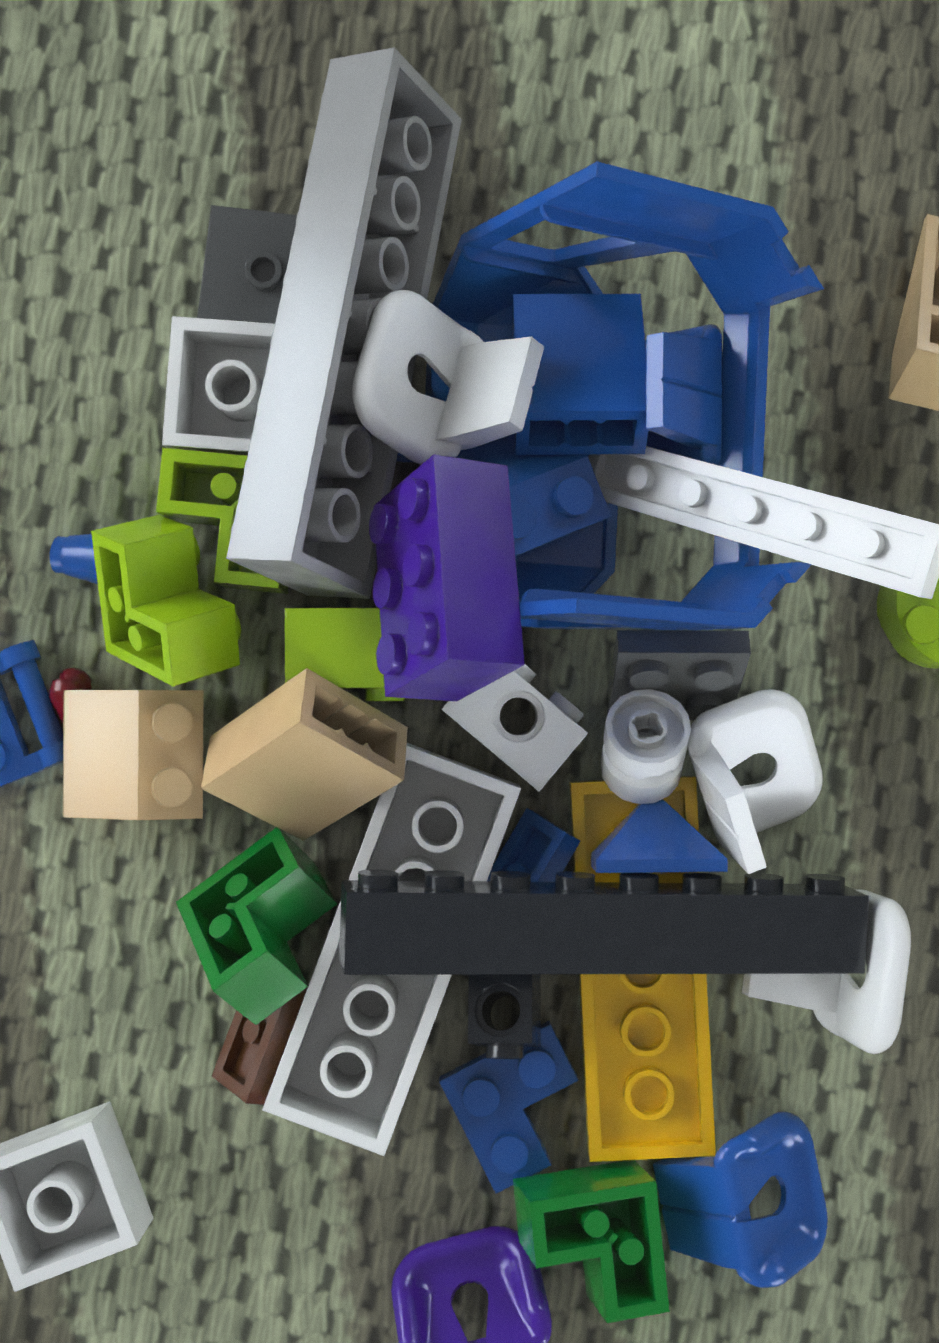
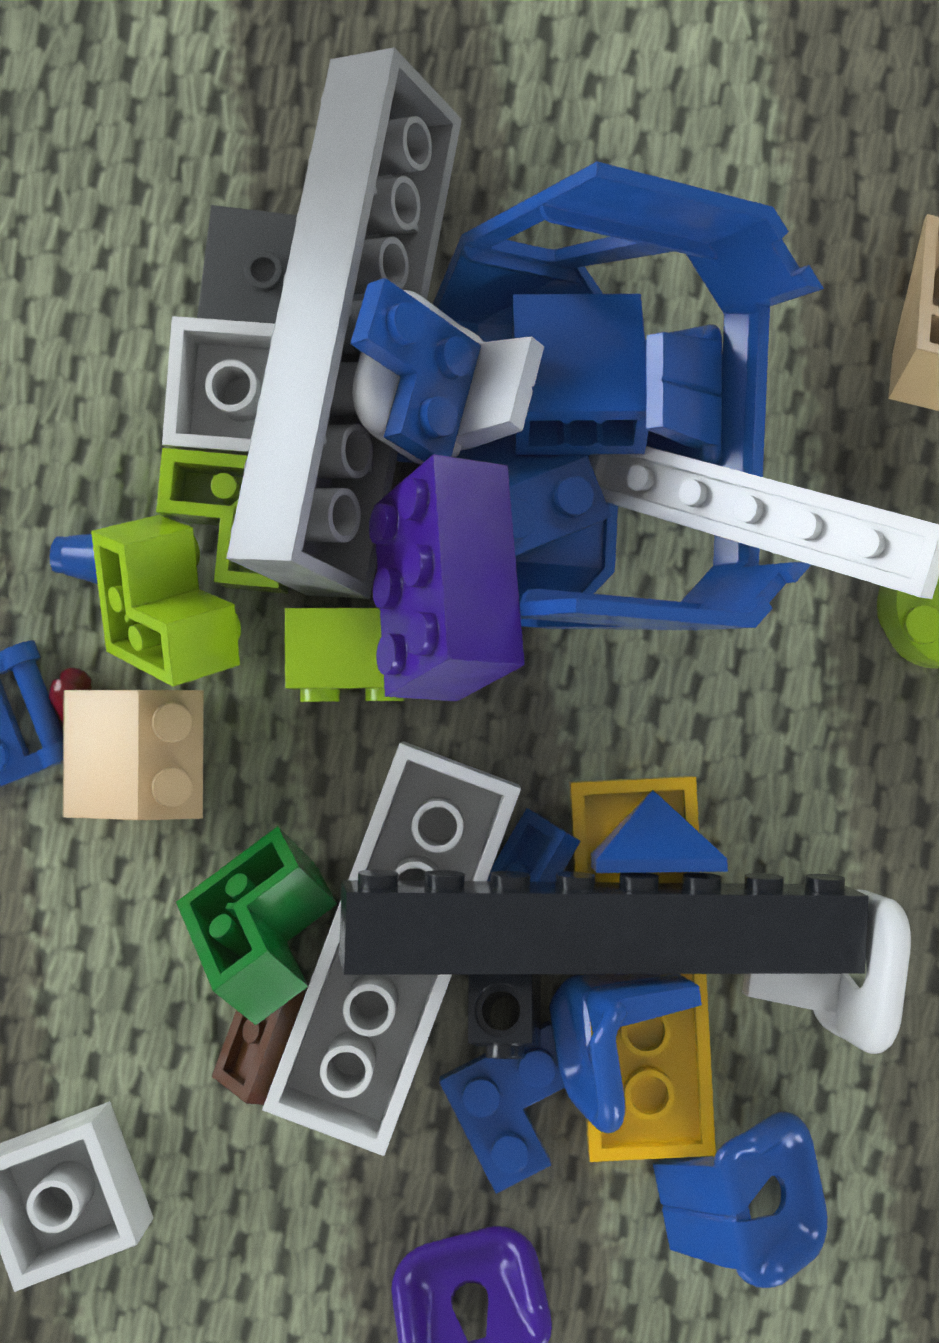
tan brick [201,668,408,841] -> none
white brick [441,664,588,791] -> none
green brick [513,1160,670,1323] -> none
white wheel [601,689,691,804] -> none
dark grey plate [607,630,751,721] -> none
white piece [688,689,823,874] -> none
none -> blue plate [350,278,481,462]
none -> blue piece [549,974,702,1133]

